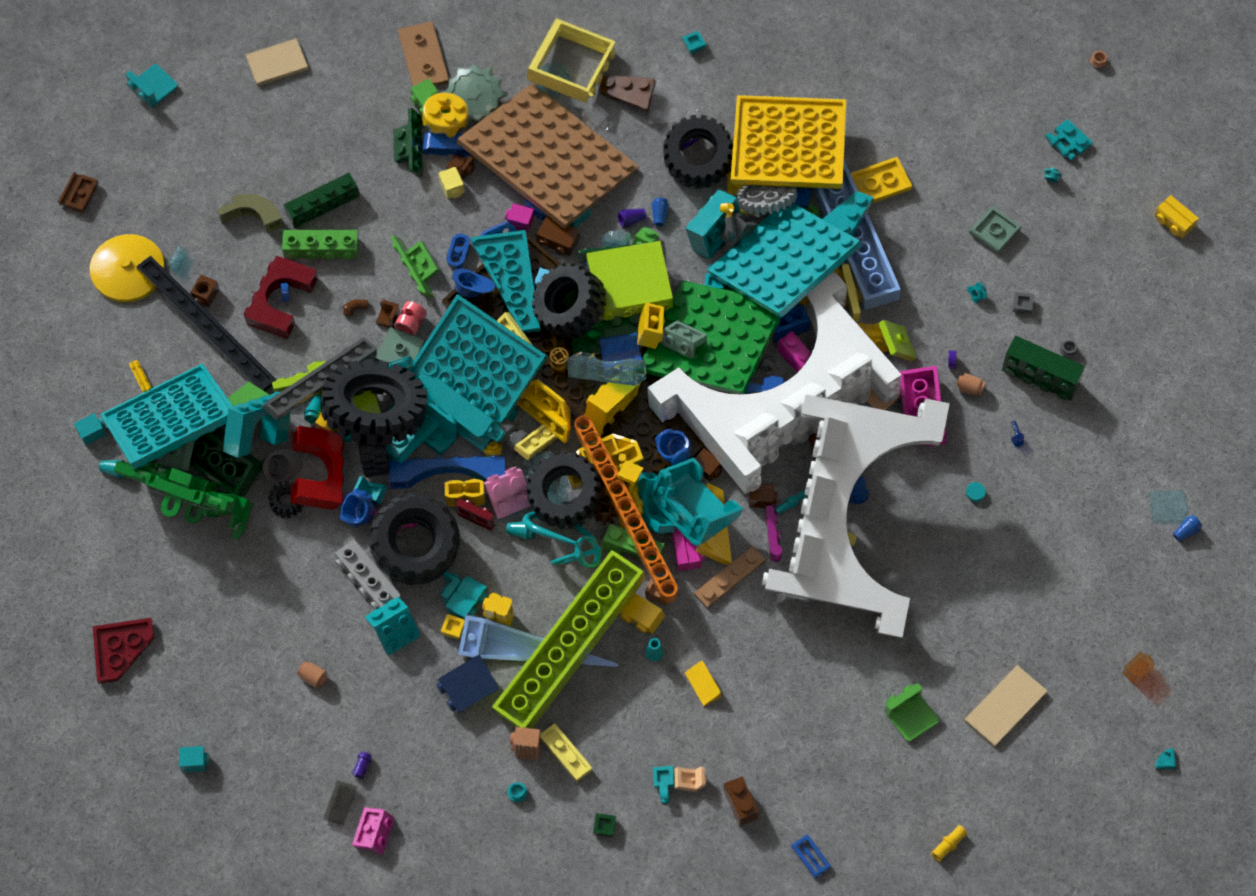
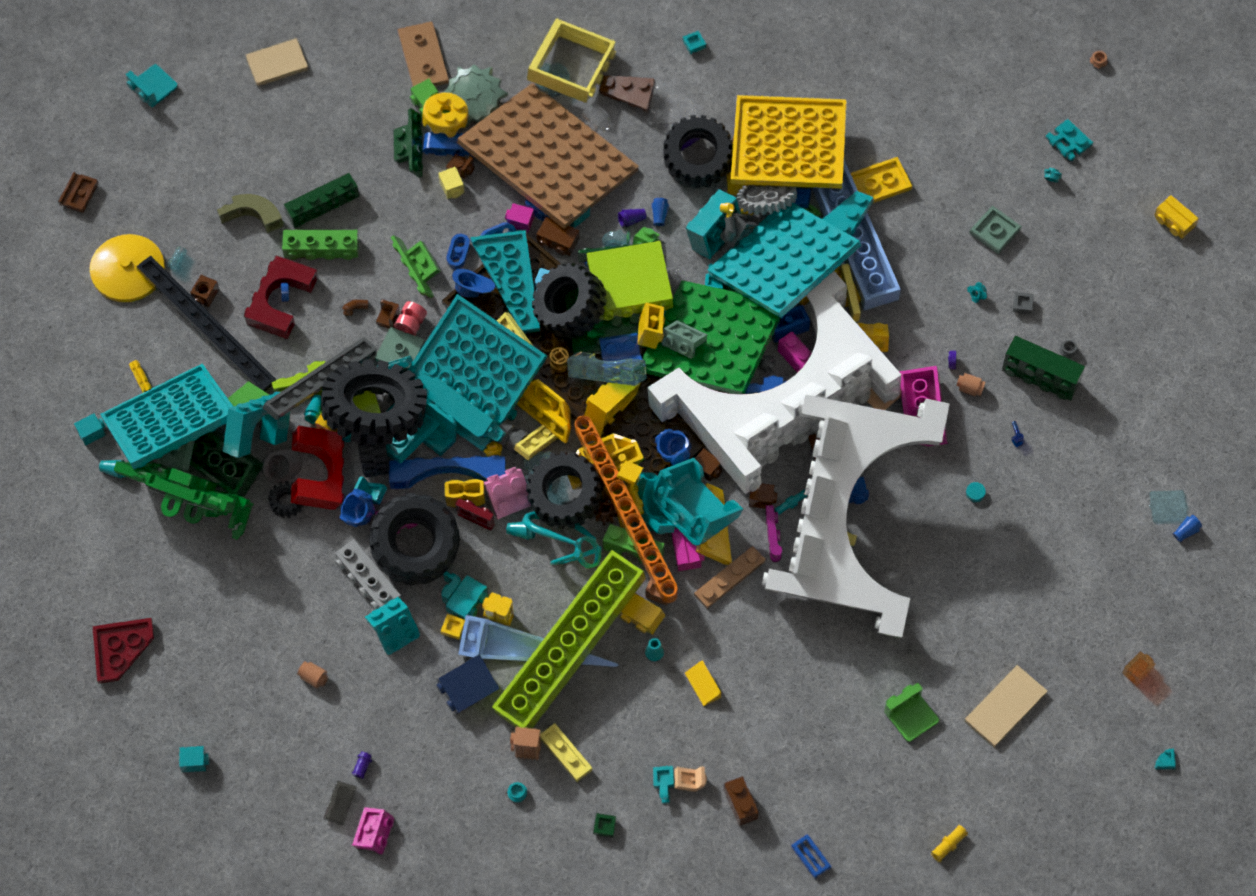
lime plate [879,320,917,361] -> none

